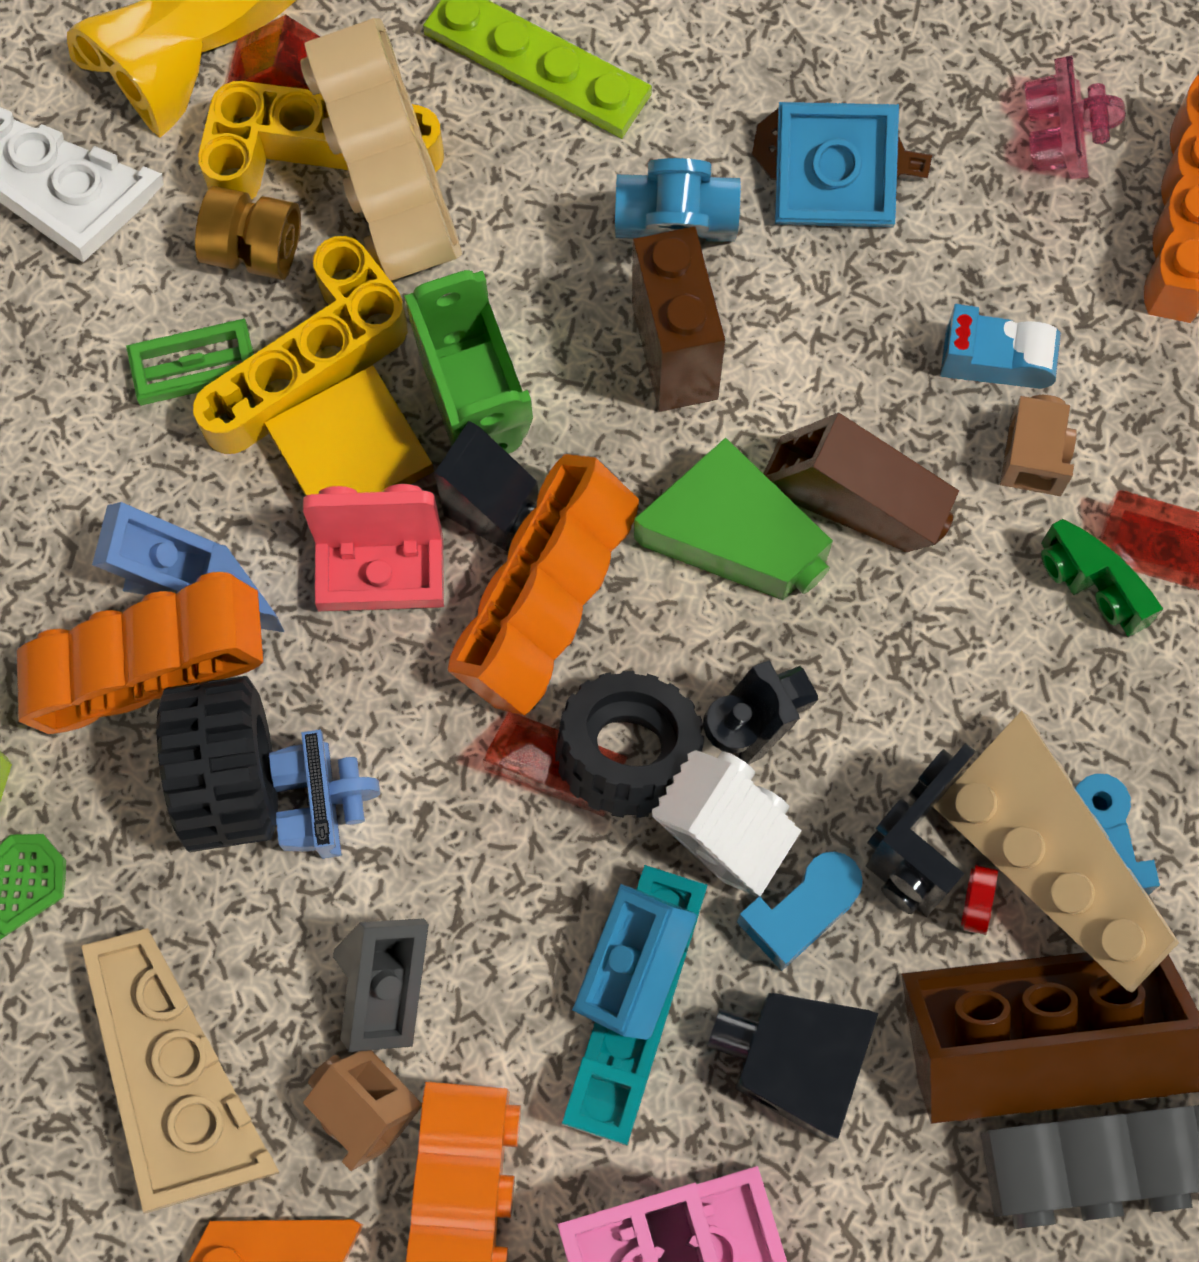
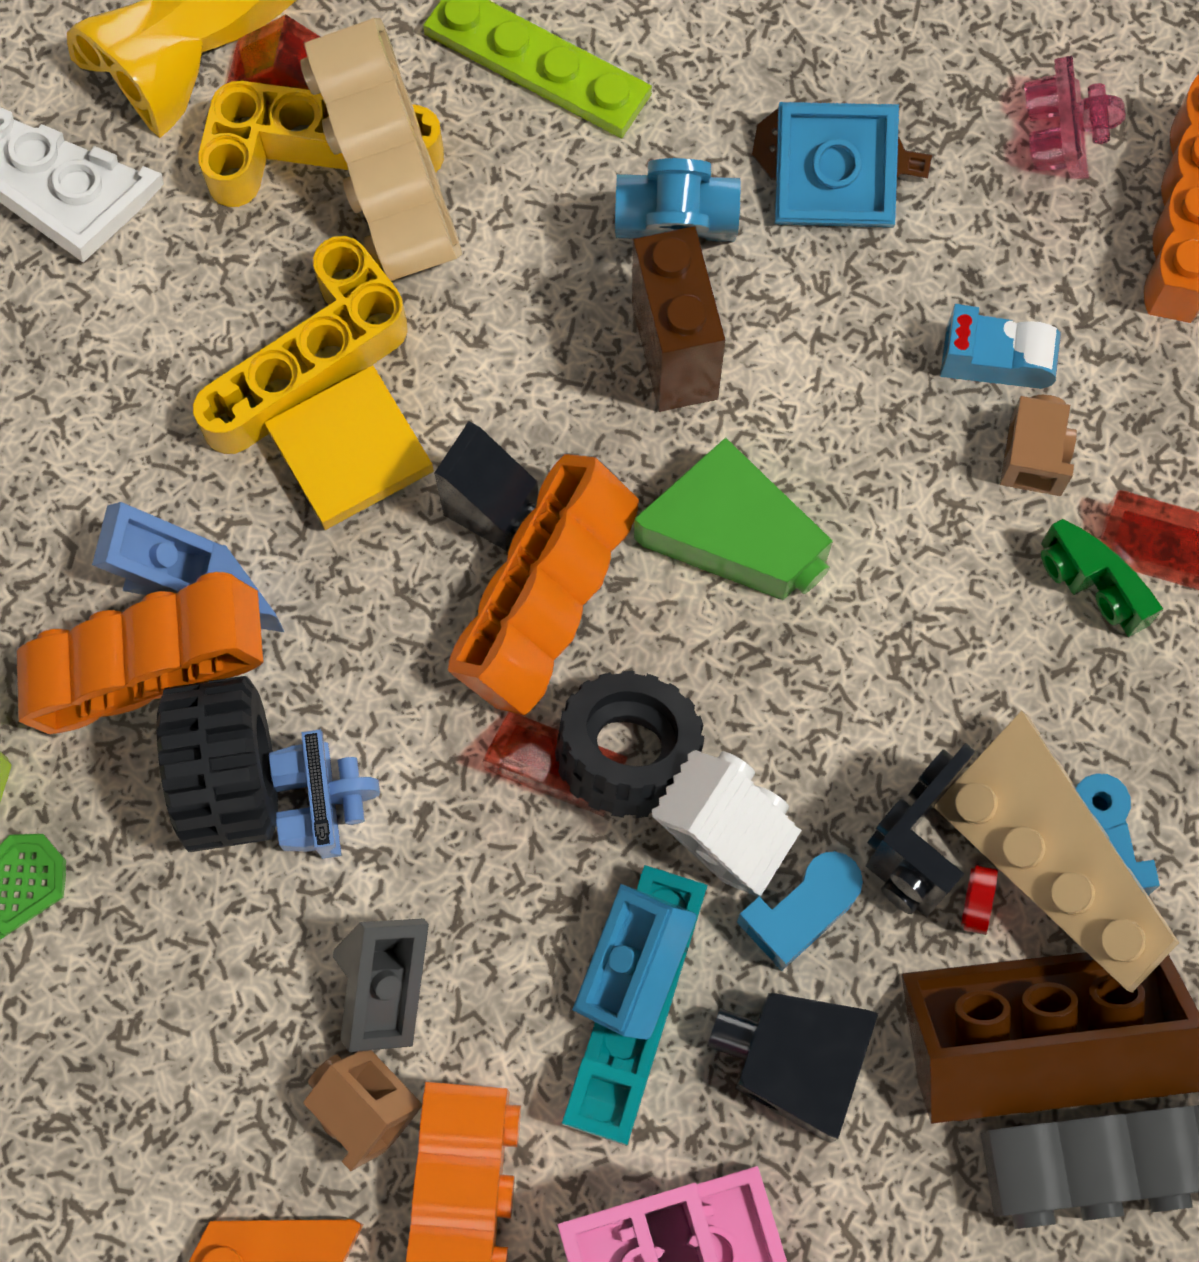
tan wing [81,928,279,1214] -> none
bright green tile [126,318,254,406] -> none
pearl gold wheel [195,186,301,280] -> none
coral bracket [303,484,444,612] -> none
bright green piece [404,270,533,454] -> none
black hips [703,660,819,765] -> none
reddish brown slope [763,412,960,552] -> none

